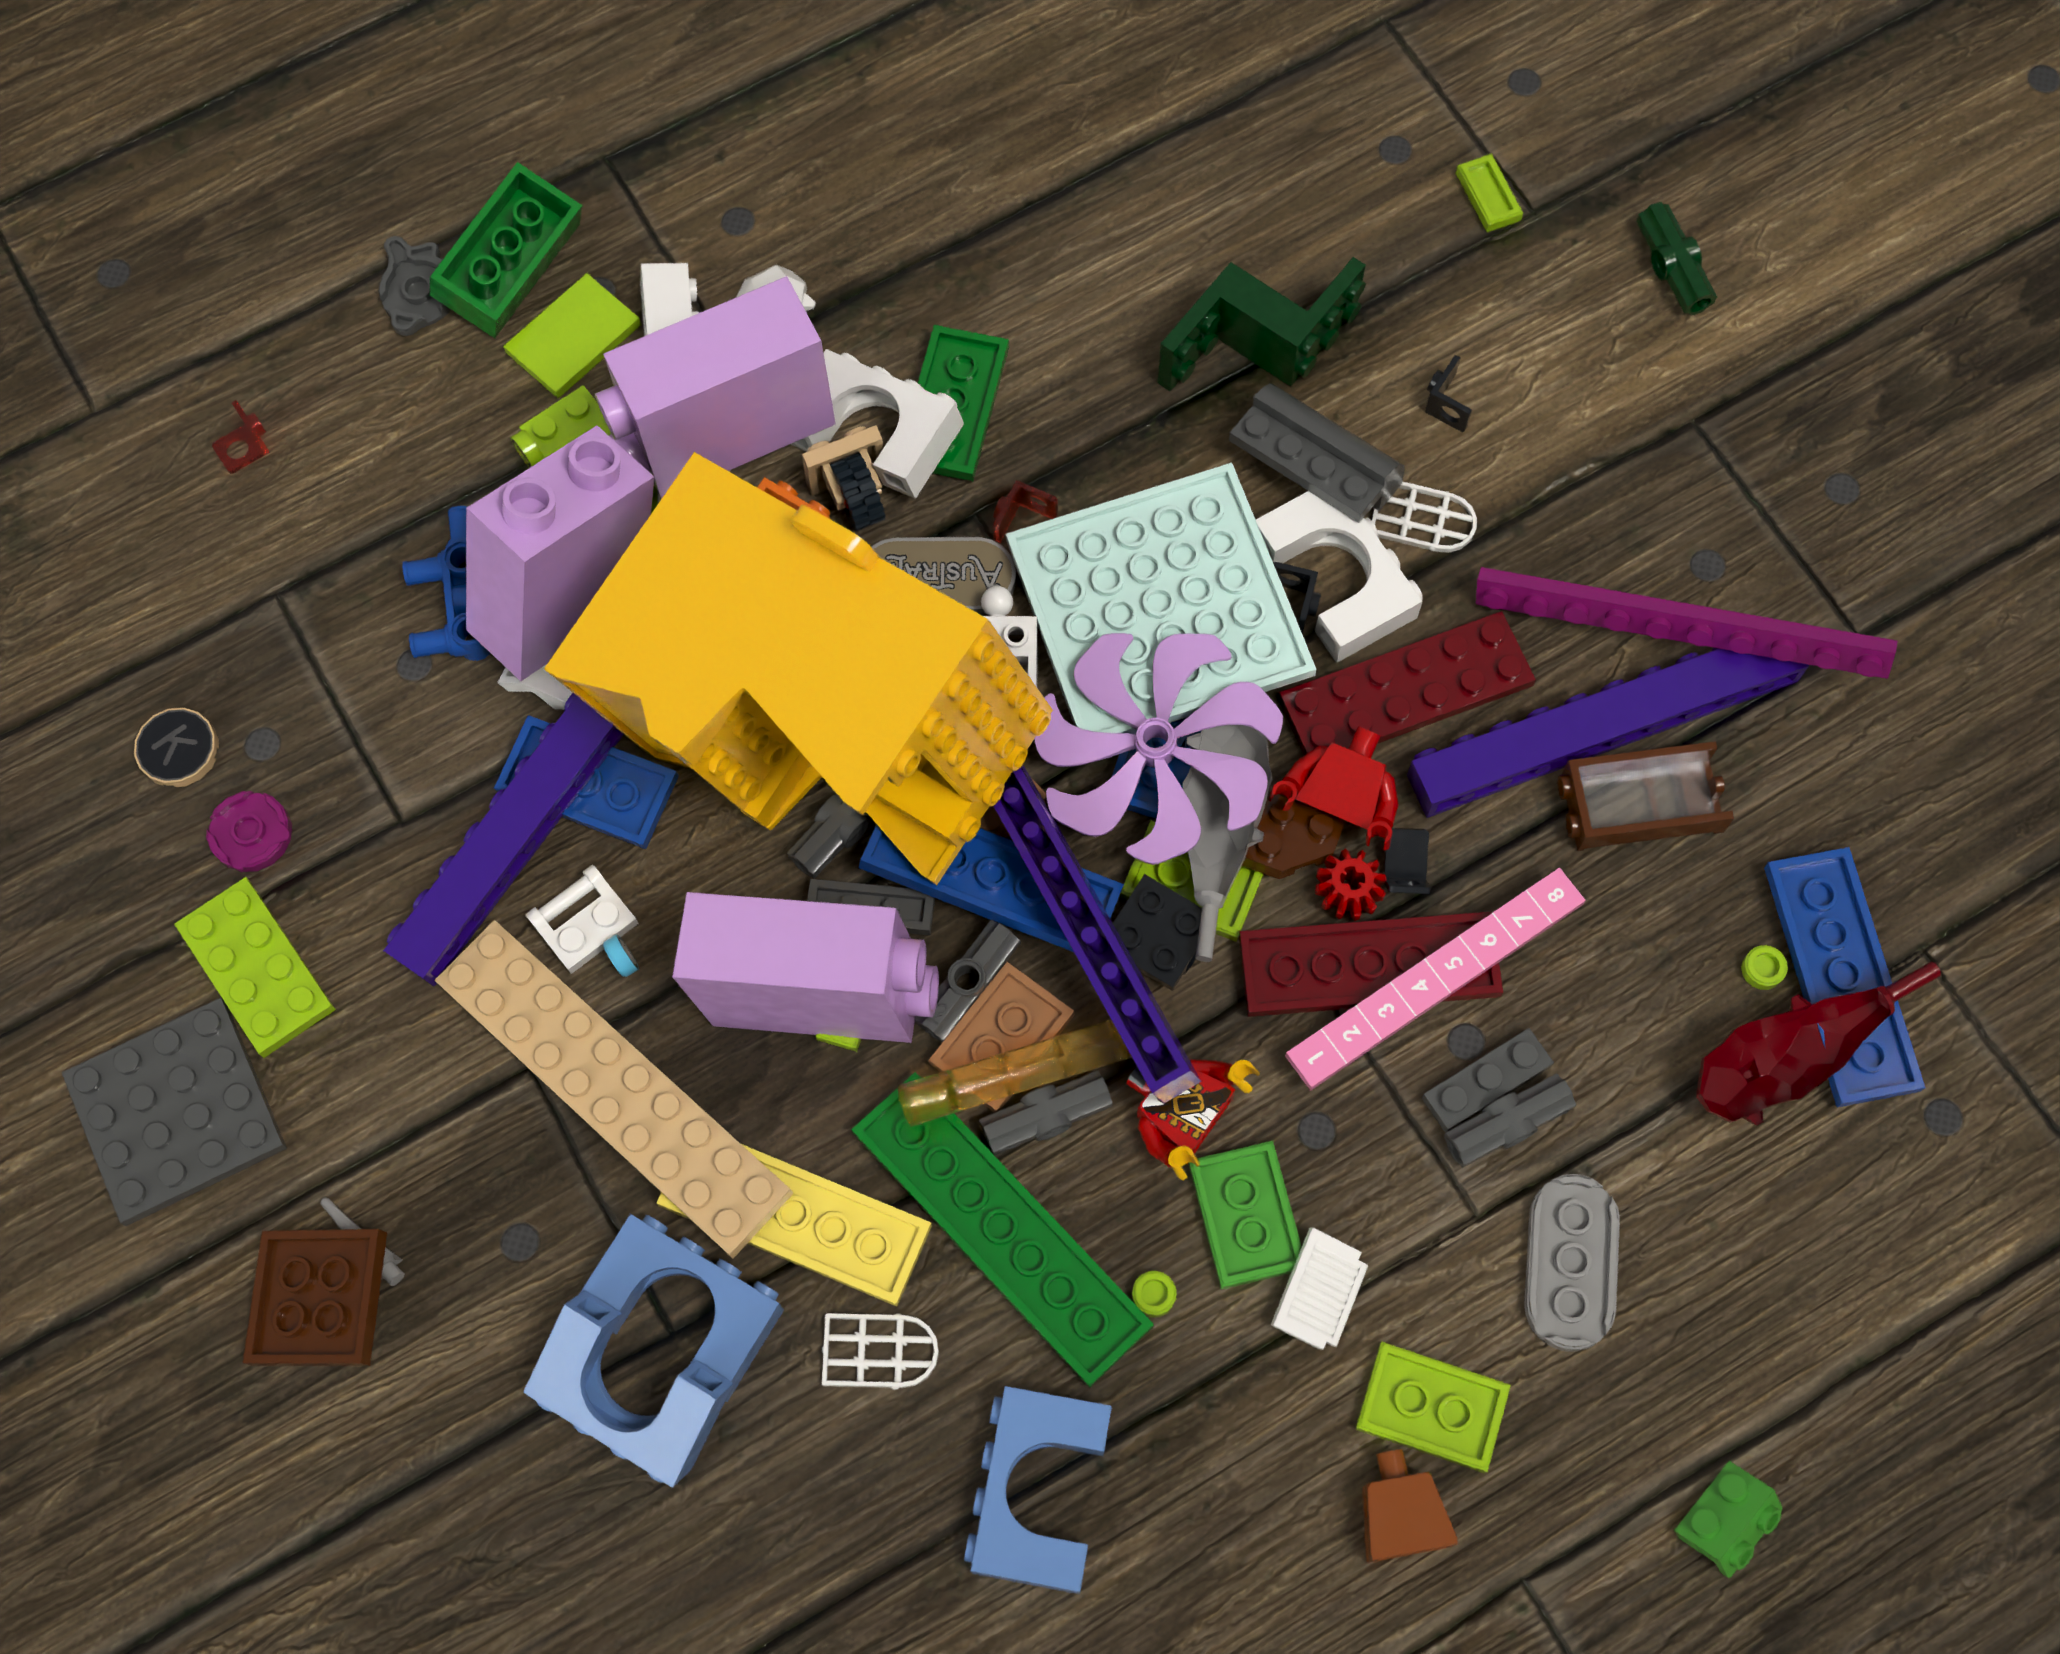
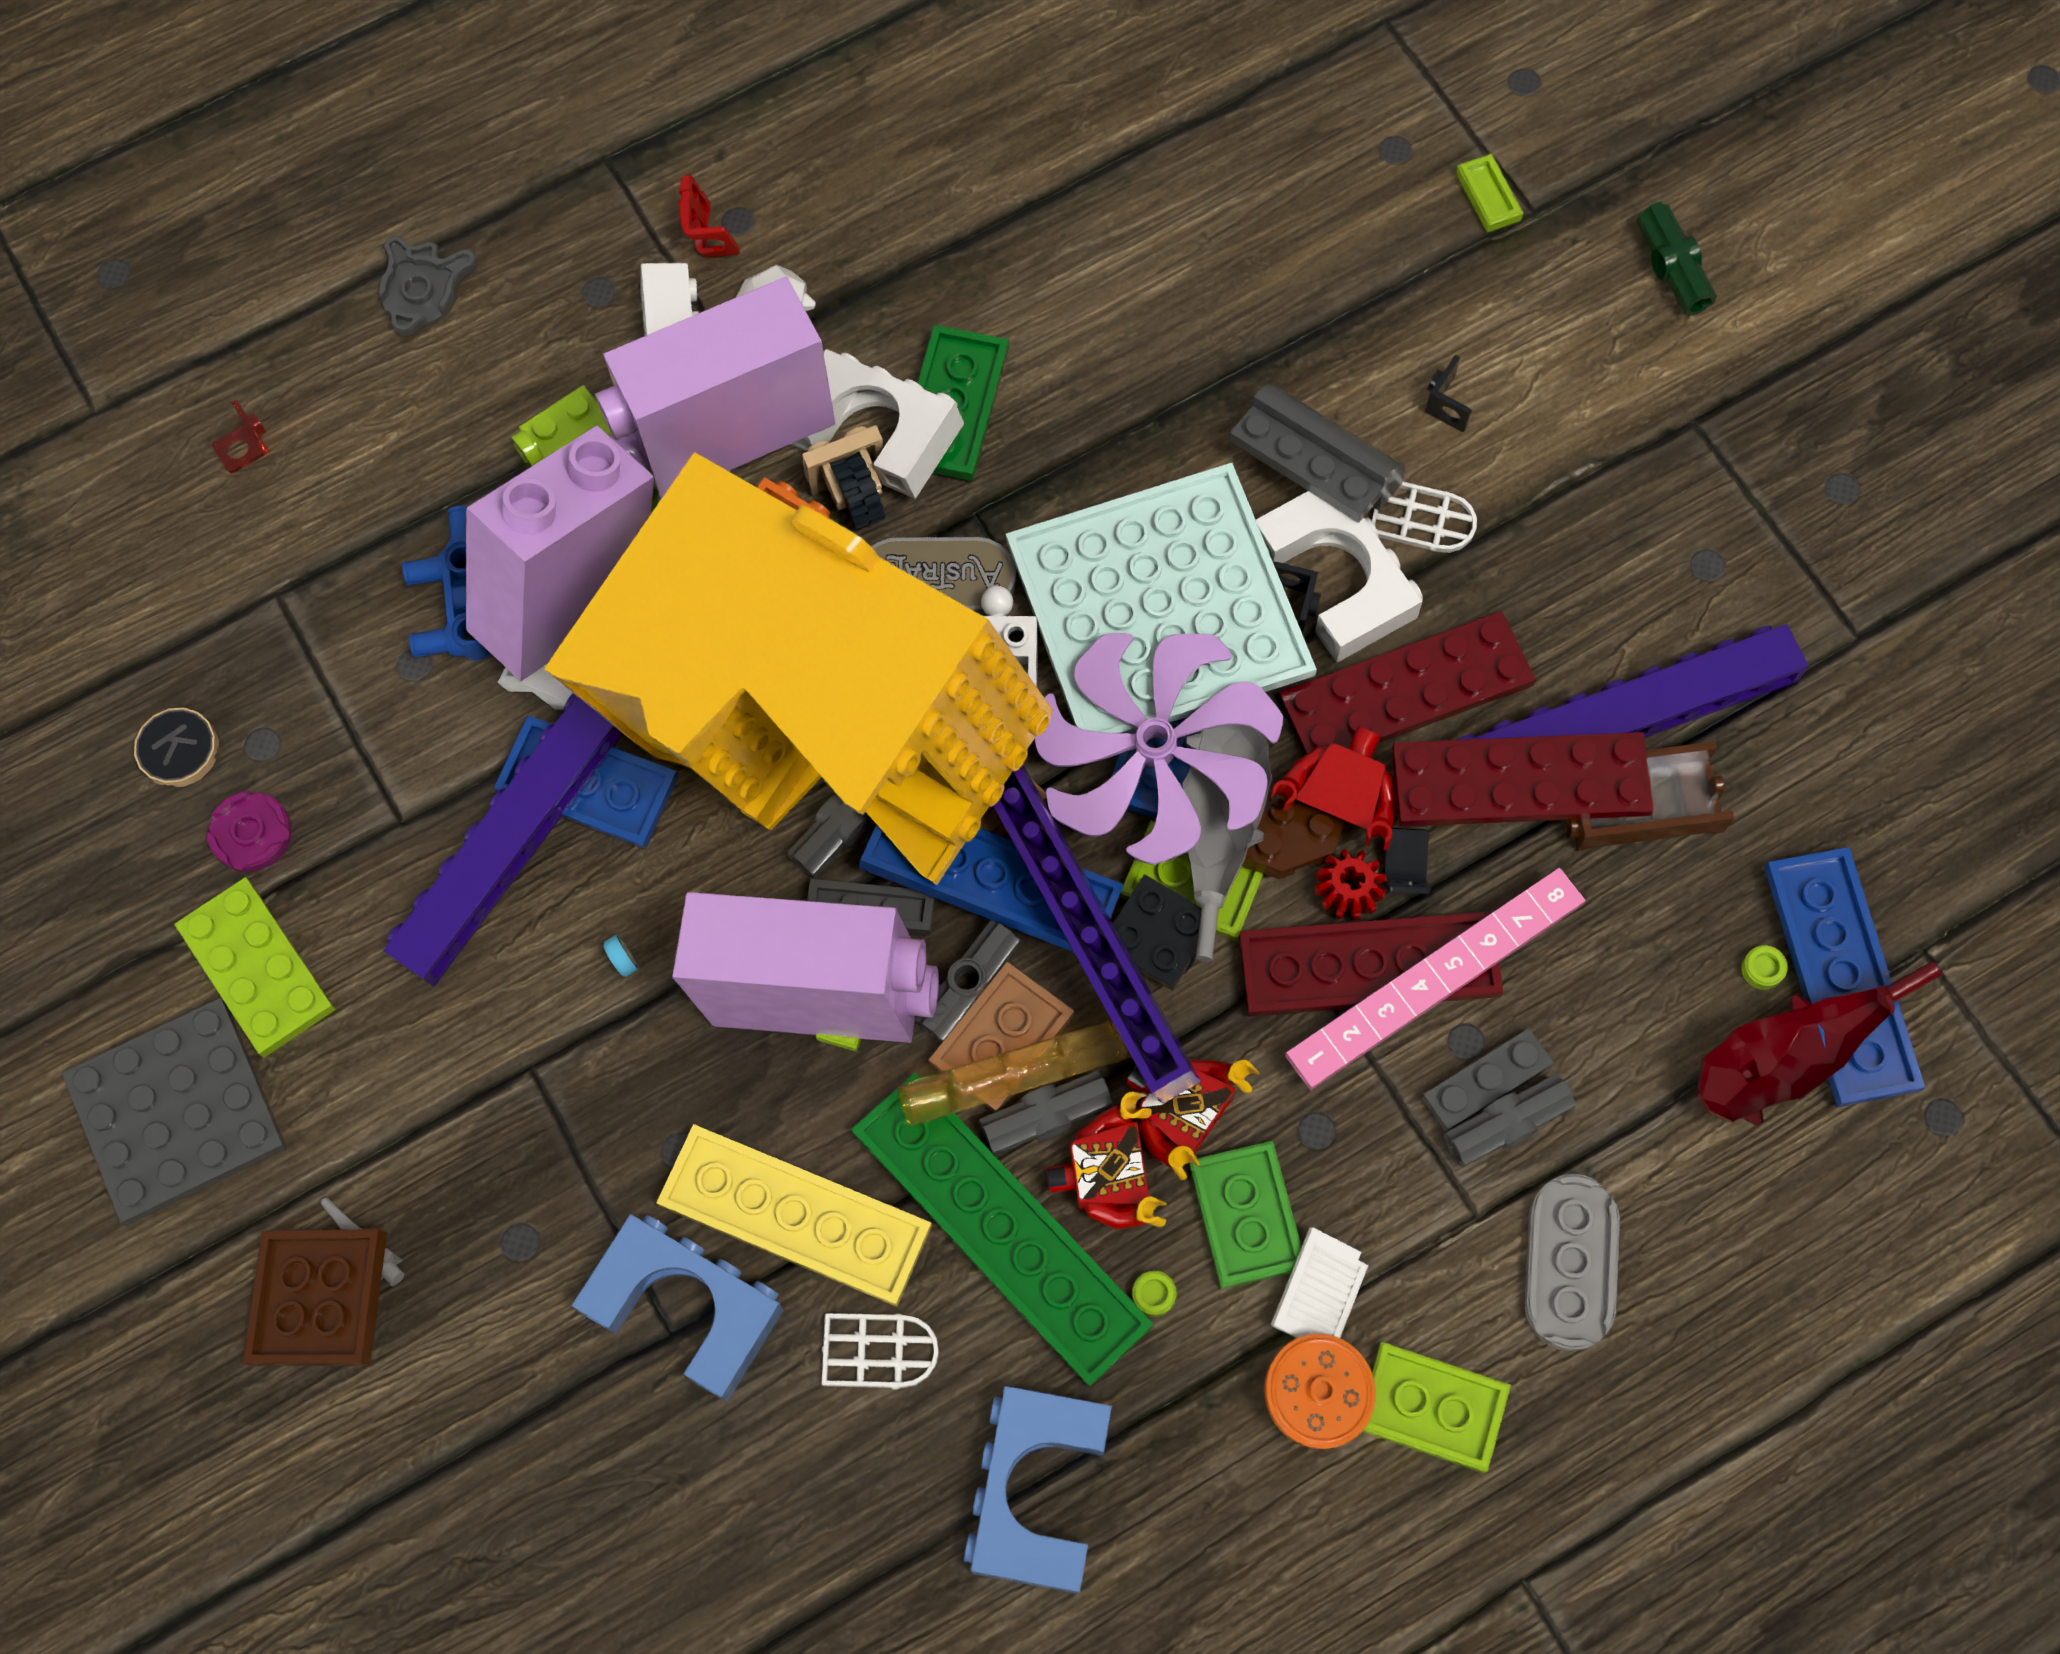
green brick [430,162,582,338] -> none
tan plate [434,920,794,1259] -> none
lime tile [503,273,641,399] -> none
arch [523,1290,734,1488] -> none
white plate [525,864,639,974] -> none
clear red bracket [993,480,1058,543] -> none
dark green bracket [1158,257,1366,392] -> none
dark orange torso [1362,1449,1458,1563] -> none
magenta plate [1476,567,1898,679] -> none
bright green bracket [1674,1461,1782,1578] -> none
none -> red piece [679,174,740,258]
none -> torso [1046,1092,1167,1230]
none -> orange shield [1264,1334,1376,1449]
none -> dark red plate [1392,732,1654,827]

